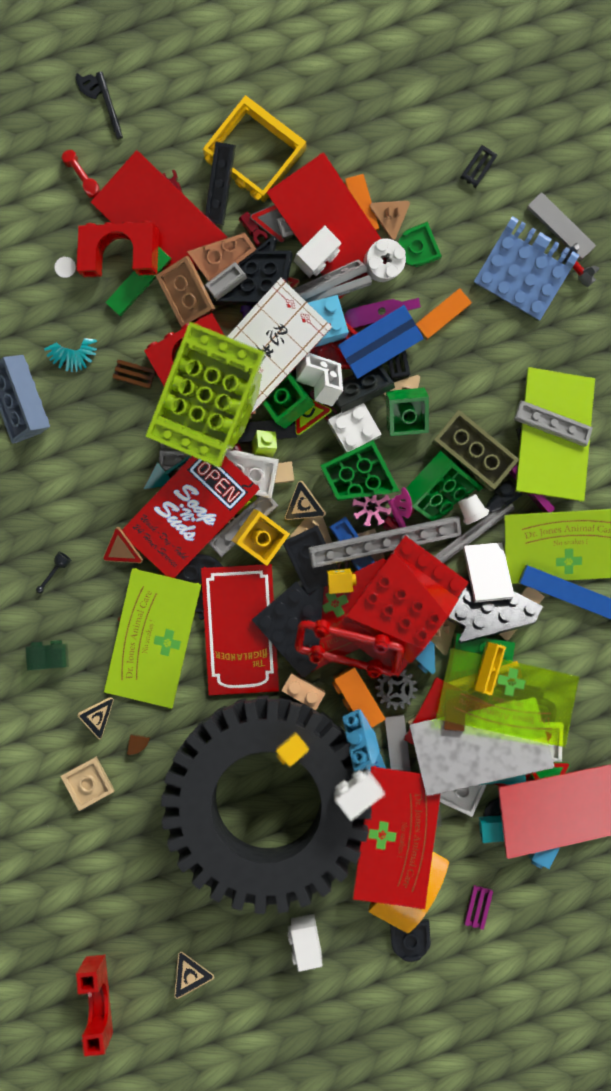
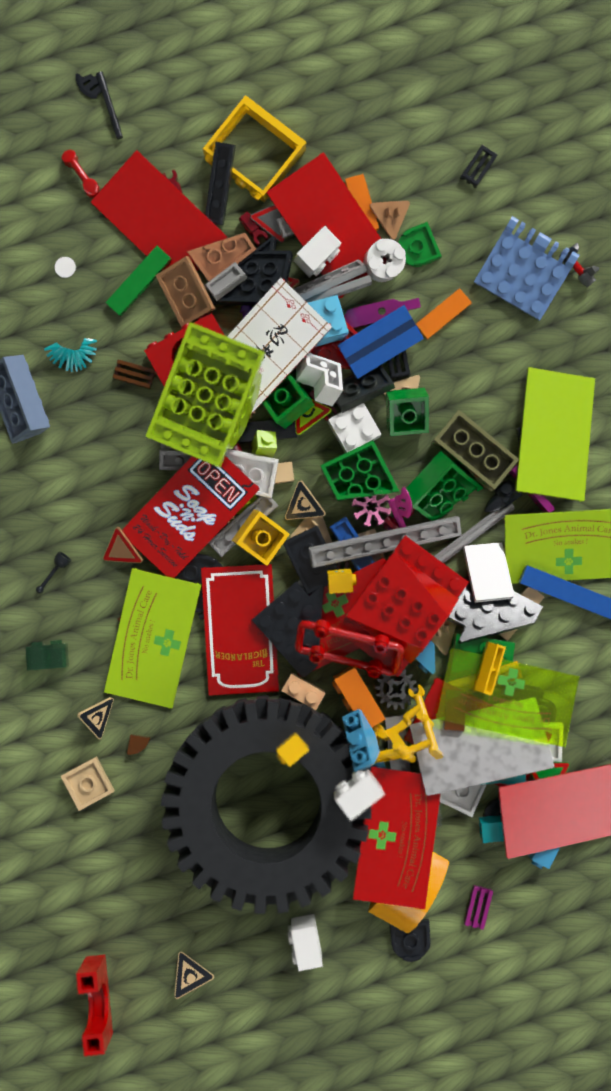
red arch [77,220,159,277] -> none
teal piece [144,455,192,489] -> none
white piece [458,494,489,525] -> none
light grey tile [513,400,593,447] -> none
light grey tile [527,192,596,260] -> none
none -> yellow piece [372,685,443,766]

